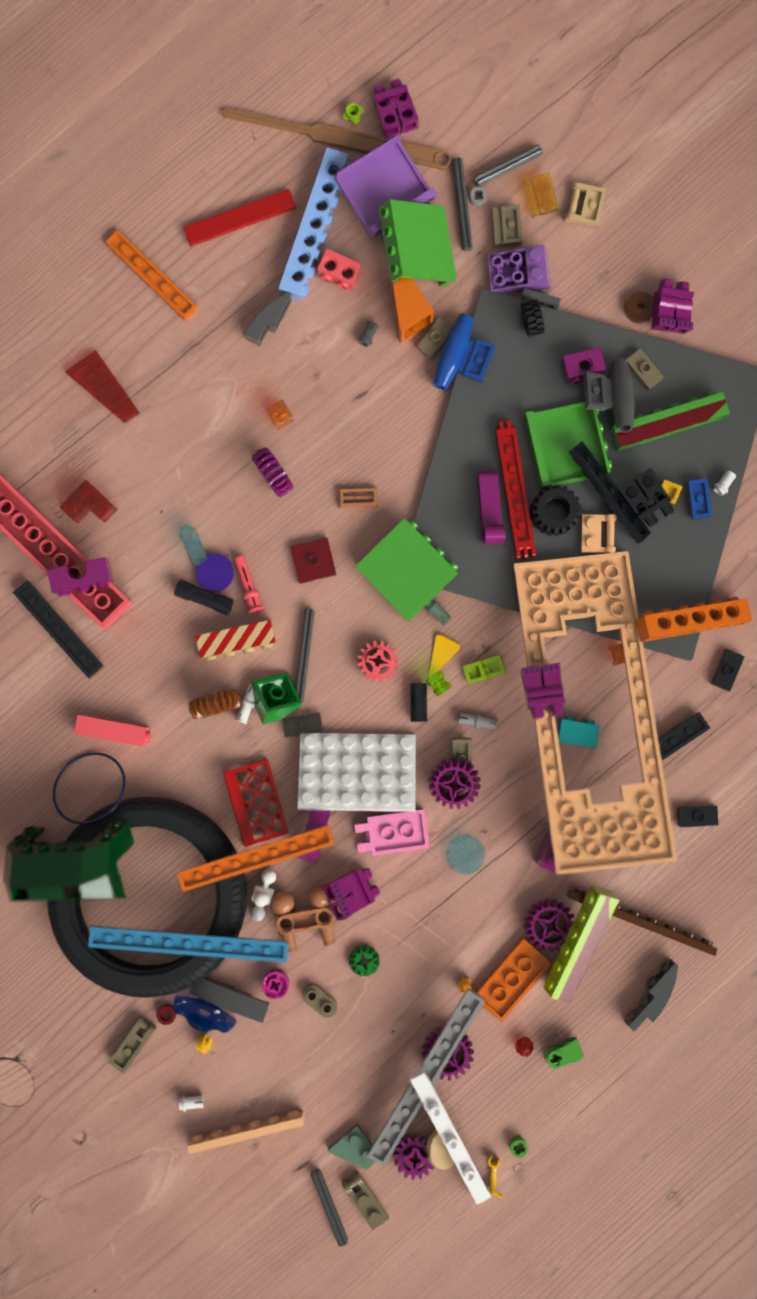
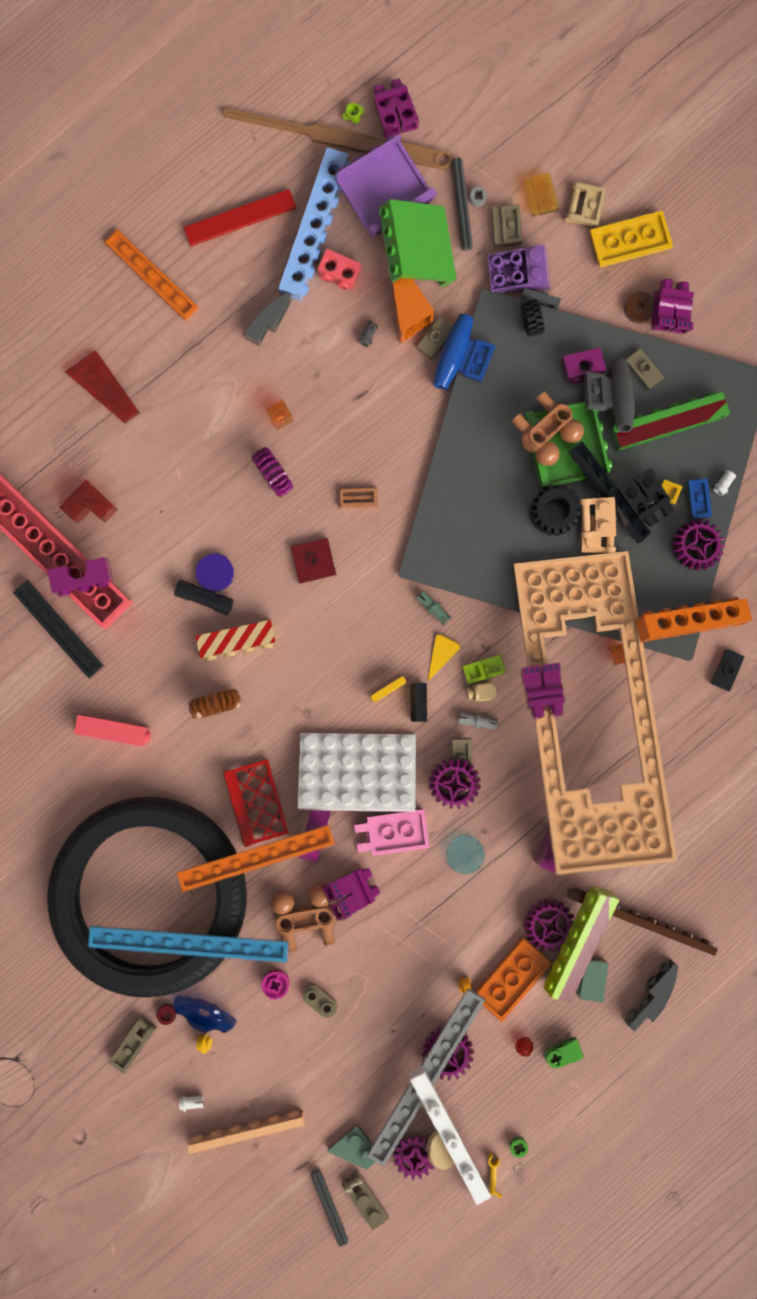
dark green wedge [3,821,134,902] -> none
dark blue piece [52,752,126,824] -> none
clear light blue piece [179,525,208,566] -> none
dark grey slope [191,977,270,1023] -> none
coral pin [233,556,264,614] -> none
white pin [235,684,255,724] -> none
white piece [250,869,276,921] -> none
green slope [252,672,302,724] -> none
clear smoke plate [282,713,323,738] -> none
dark grey axle [295,609,315,703] -> none
green gear [349,945,380,977] -> none
bright green panel [355,518,459,622] -> none
coral gear [358,641,399,682] -> none
clear neon green wheel [426,670,452,697] -> none
dark grey axle [474,144,543,187] -> none
magenta beam [477,470,505,545] -> none
red hinge [495,418,536,559] -> none
teal brick [557,716,600,748] -> none
black plate [658,712,710,760] -> none
black plate [677,806,719,827] -> none
none -> yellow tile [370,676,406,702]
none -> tan arm [466,682,497,702]
none -> nougat piece [511,391,584,466]
none -> sand green brick [575,958,609,1003]
none -> light nougat plate [579,497,616,538]
none -> yellow plate [589,210,673,268]
none -> magenta gear [672,519,726,571]

